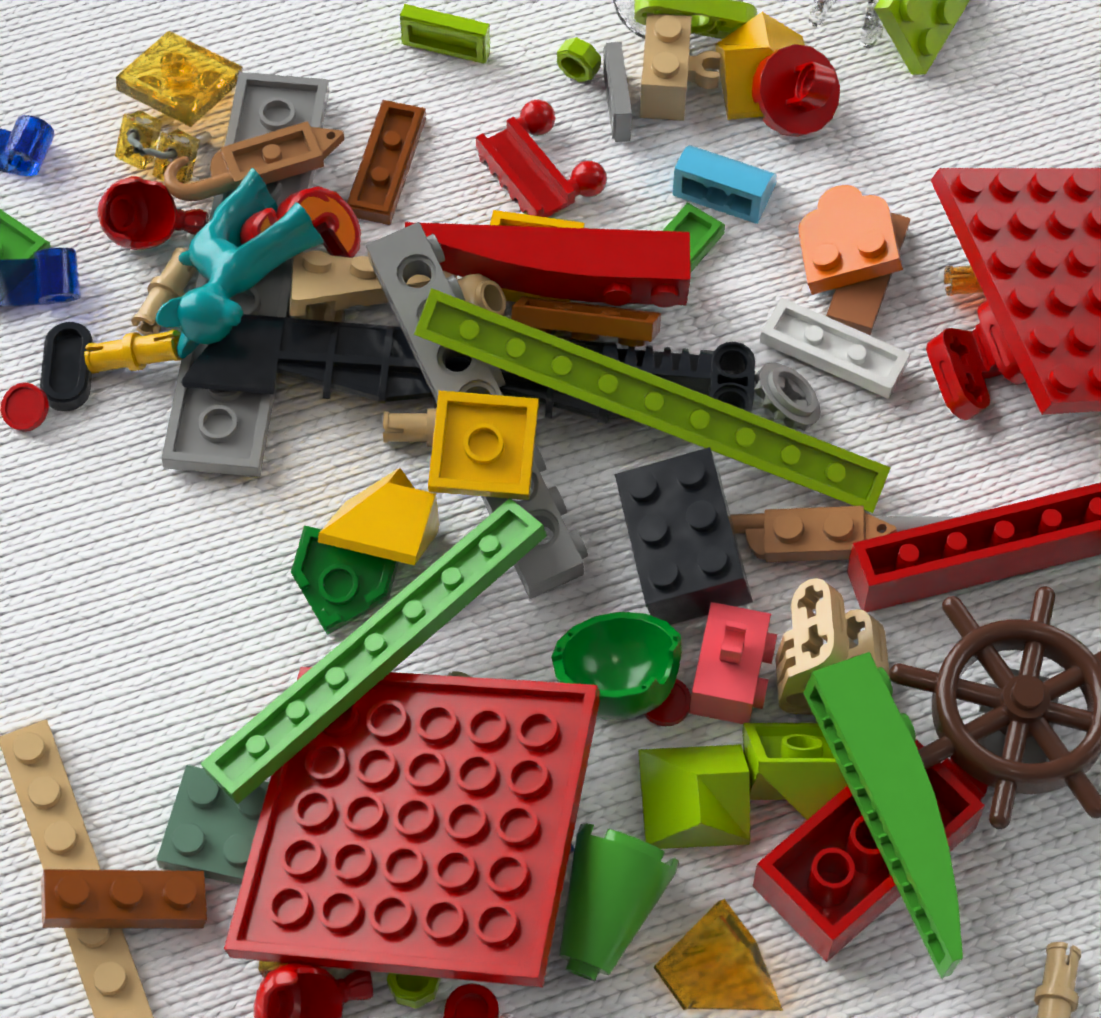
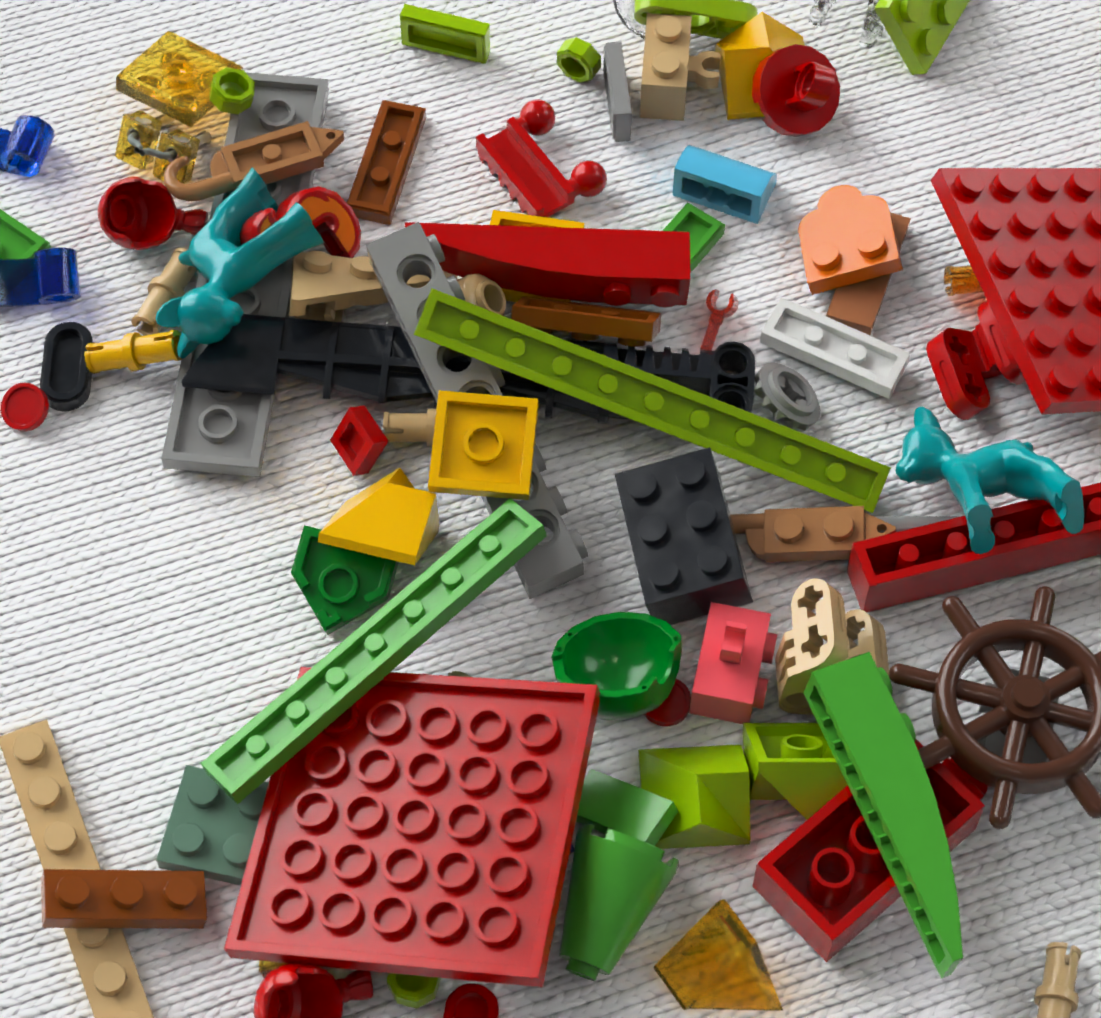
none -> lime tile [209,67,255,115]
none -> red plate [330,405,389,476]
none -> bright green tile [576,769,679,846]
none -> clear red hand [700,289,739,351]
none -> teal animal [895,407,1084,554]

